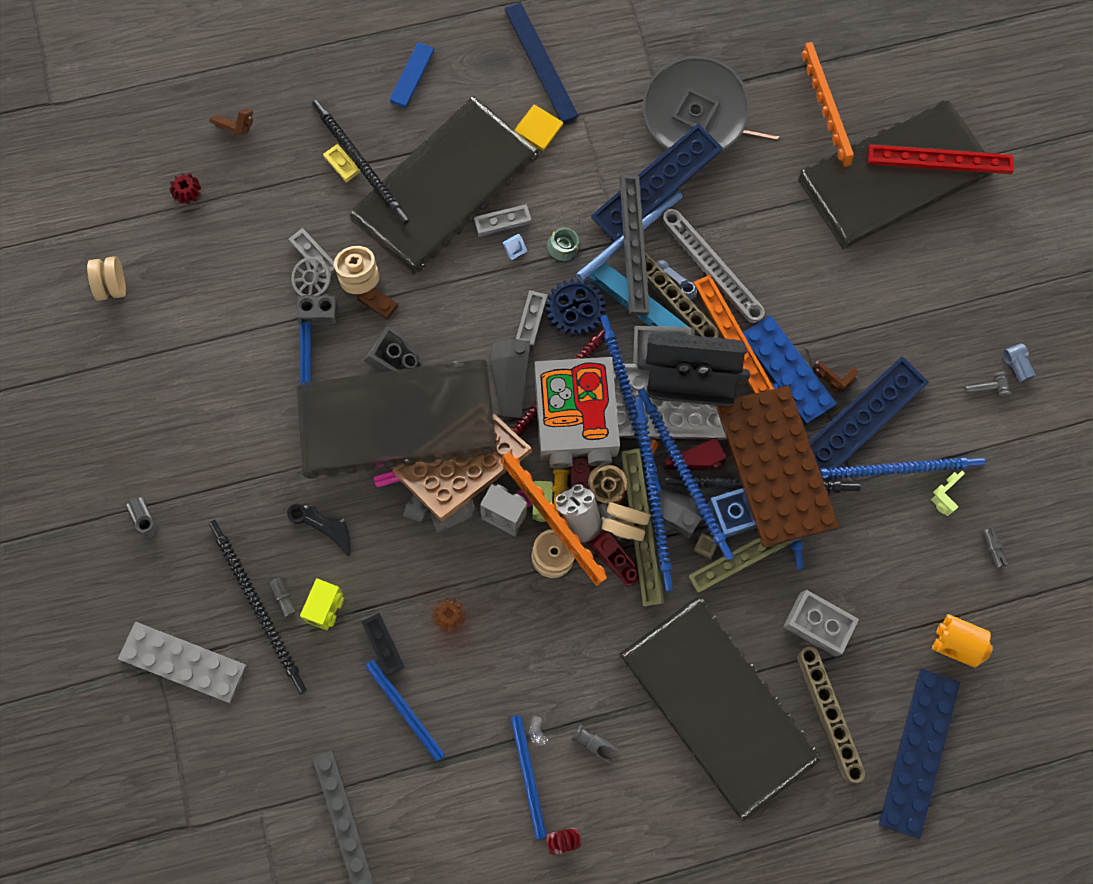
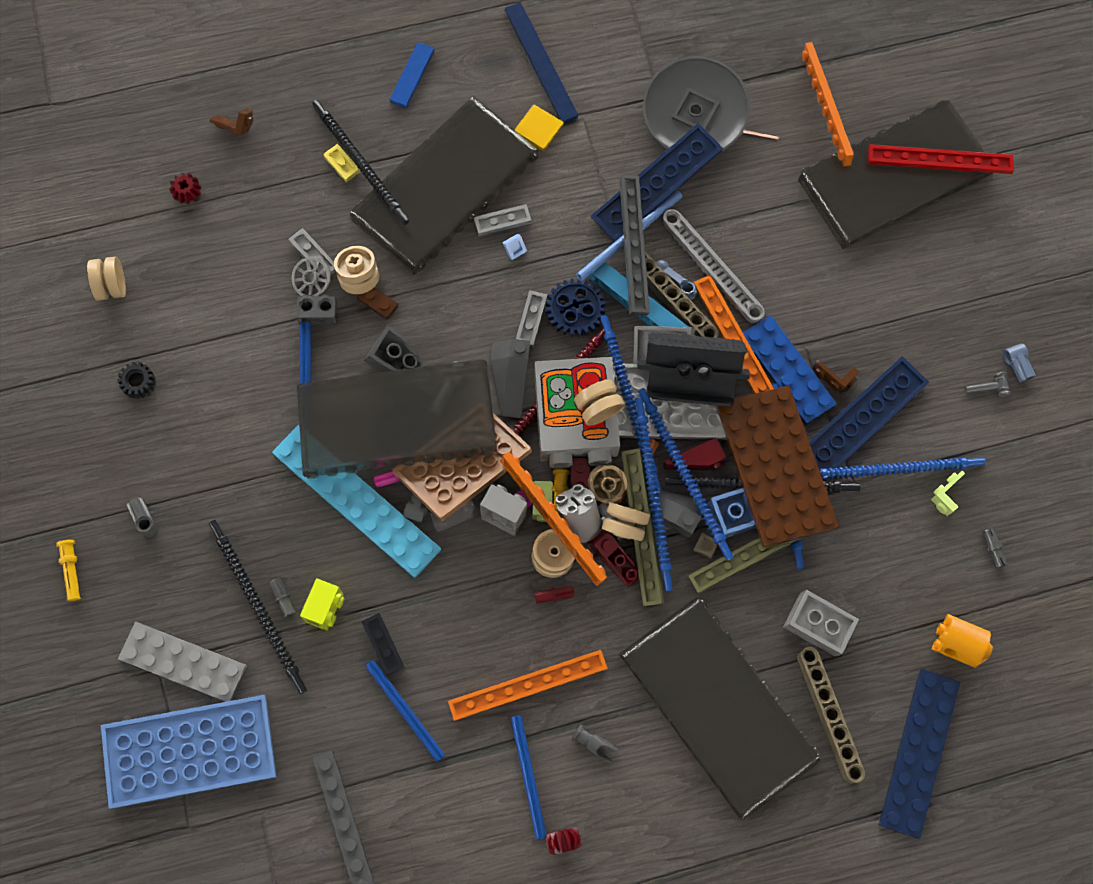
black piece [287,503,351,556] -> none
clear orange gear [432,598,466,632] -> none
clear arm [528,716,548,746] -> none
sand green piece [547,228,579,261] -> none
none -> yellow pin [56,540,81,601]
none -> medium blue plate [101,695,277,809]
none -> black tyre [117,362,156,399]
none -> medium azure plate [272,425,441,578]
none -> orange plate [448,650,608,721]
none -> dark red axle [534,586,574,604]
none -> tan wheel [574,379,625,426]

